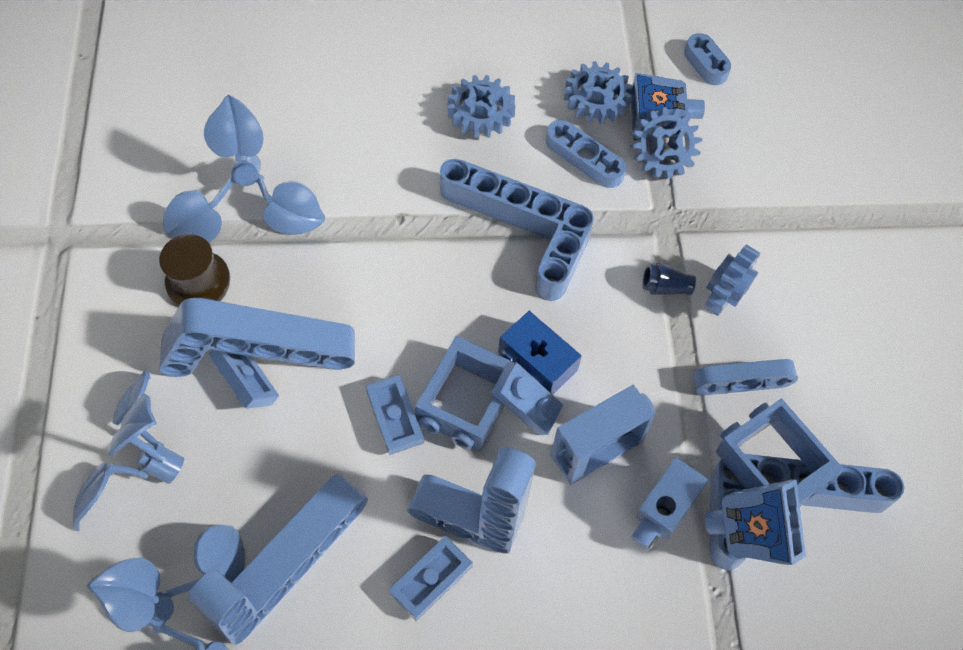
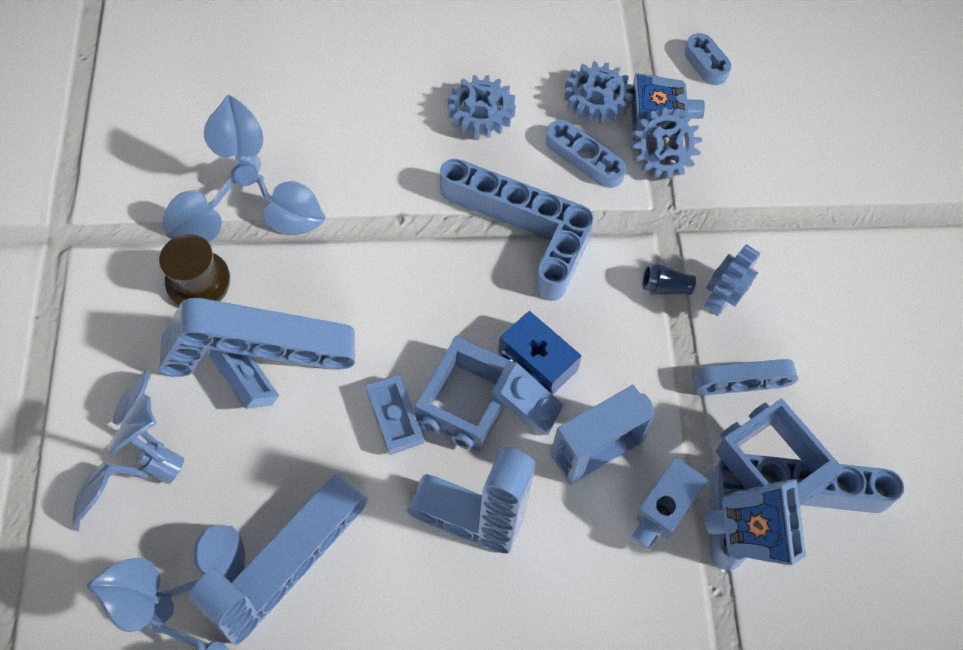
medium blue plate [388,535,473,621] -> none

